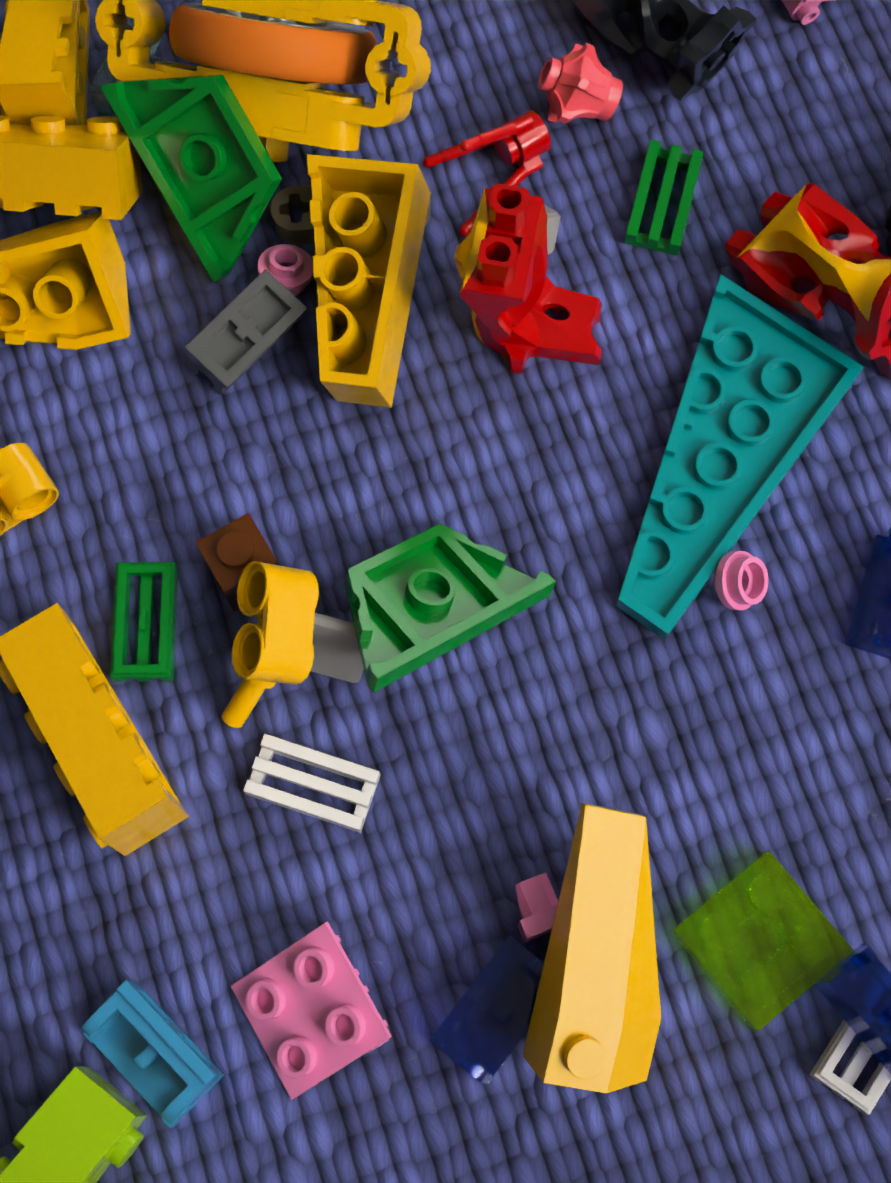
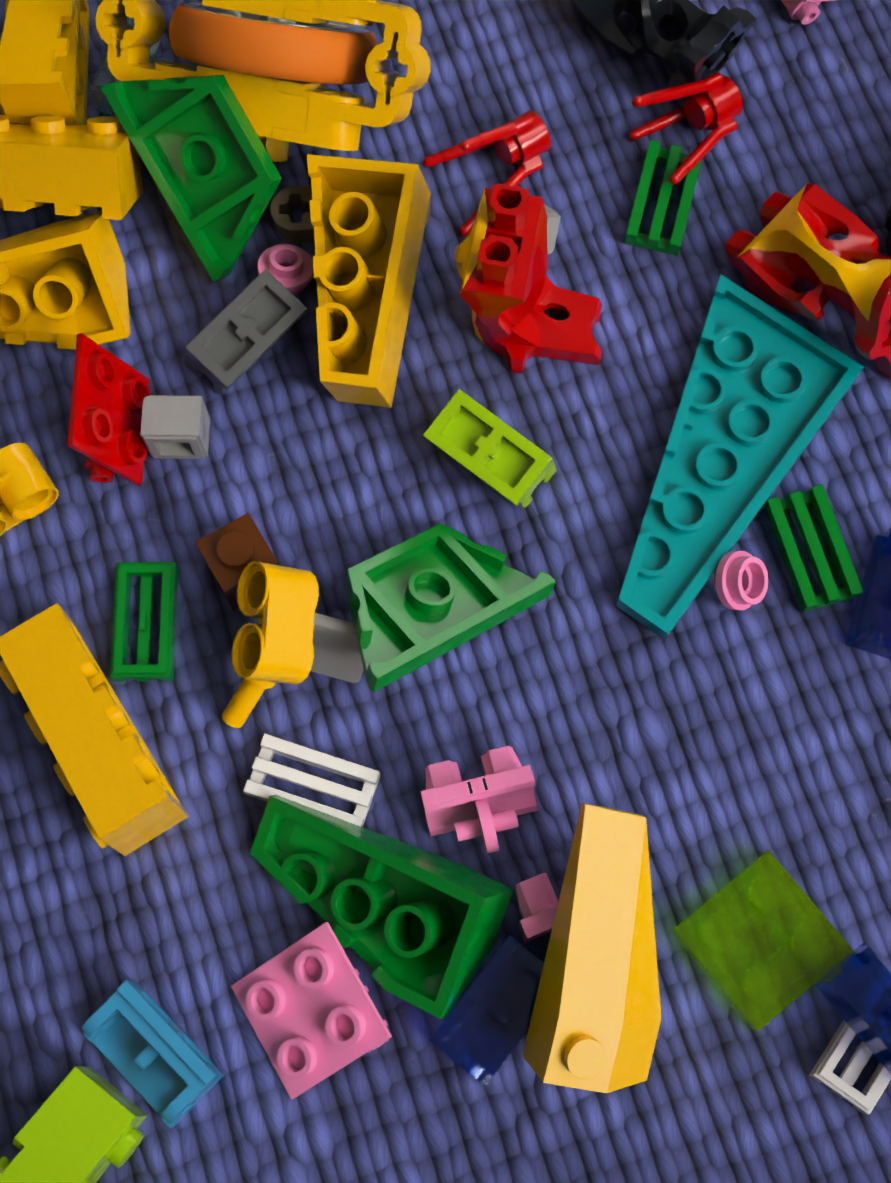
coral rock [537,43,623,124] -> none
none -> red hinge [67,333,151,486]
none -> light grey slope [140,395,210,459]
none -> green wedge [250,795,514,1020]
none -> bright pink hips [420,746,538,854]
none -> lime hinge [423,389,557,508]
none -> red plant [628,72,743,185]
none -> green tile [763,484,863,613]

